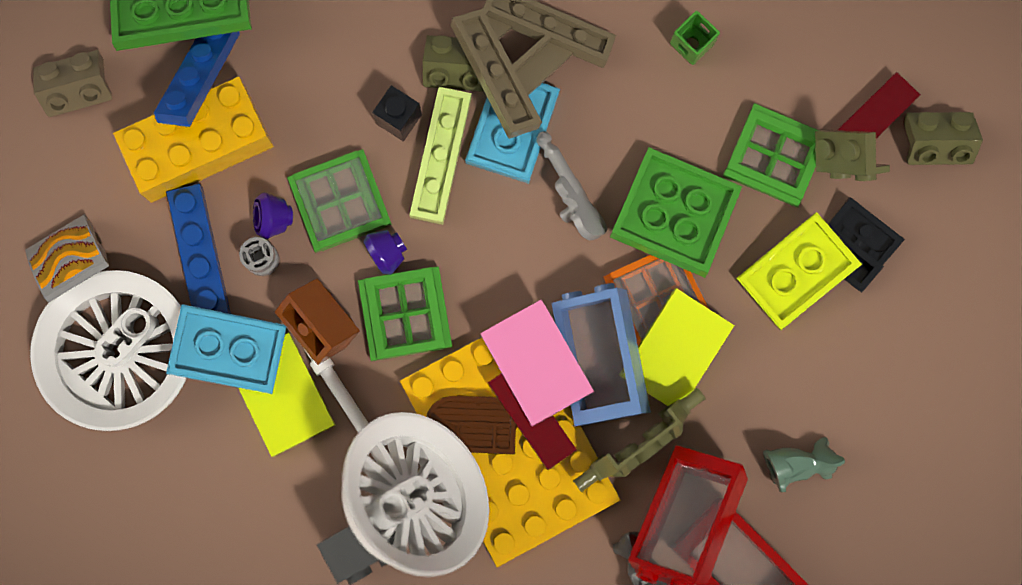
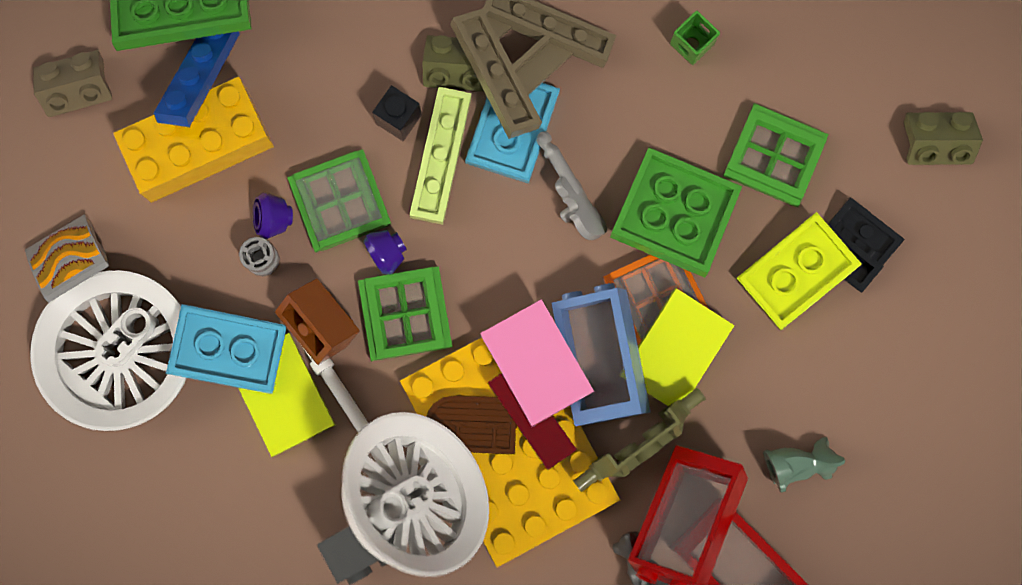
blue plate [166,184,231,314] -> none
olive bracket [815,130,890,181] -> none
dark red tile [838,72,921,139] -> none

